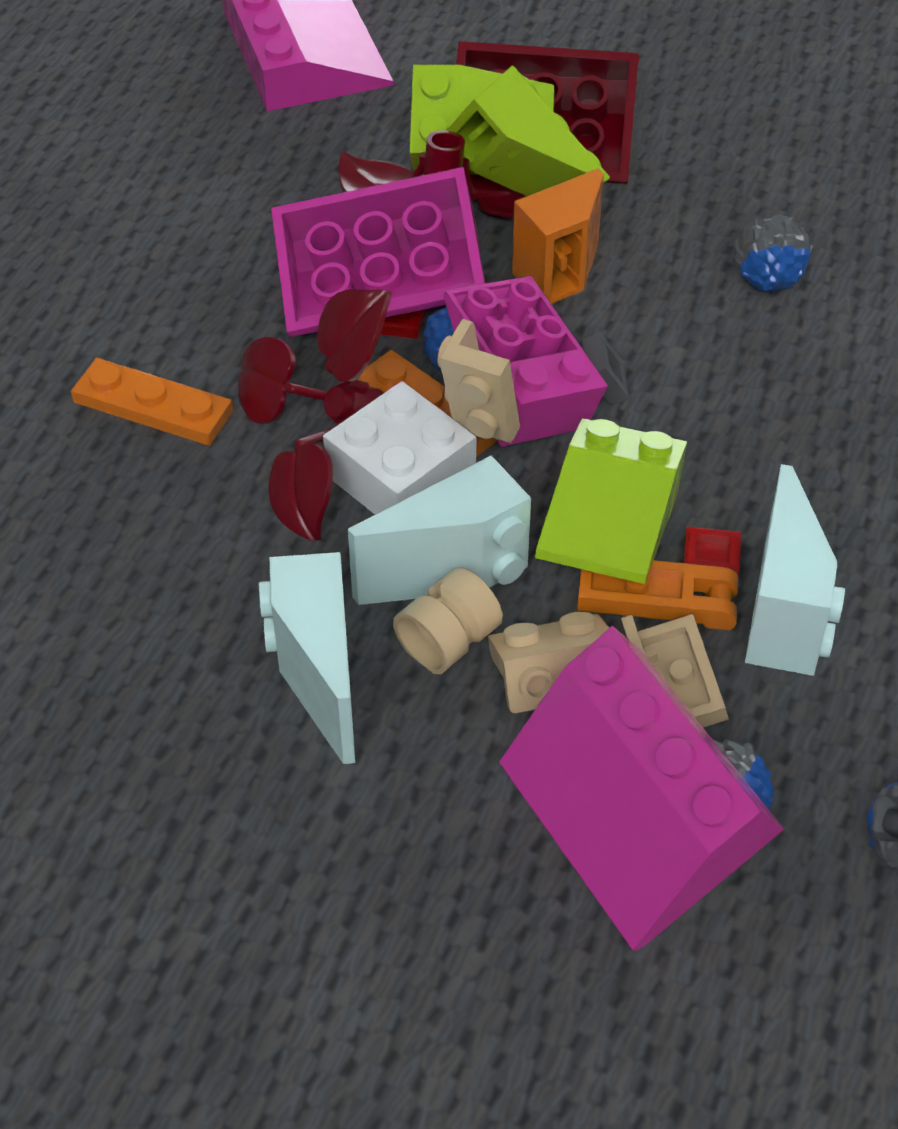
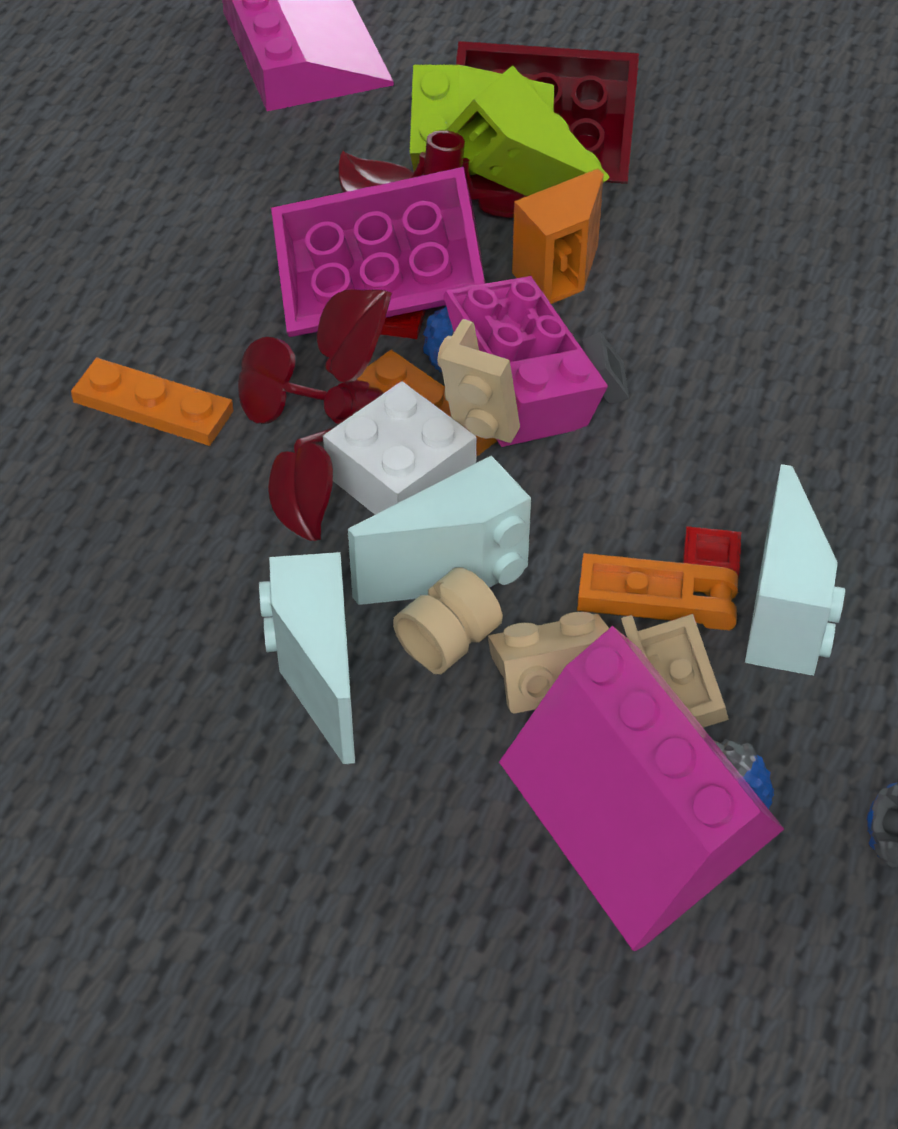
lime slope [535,418,687,584] -> none
piece [733,215,813,293] -> none

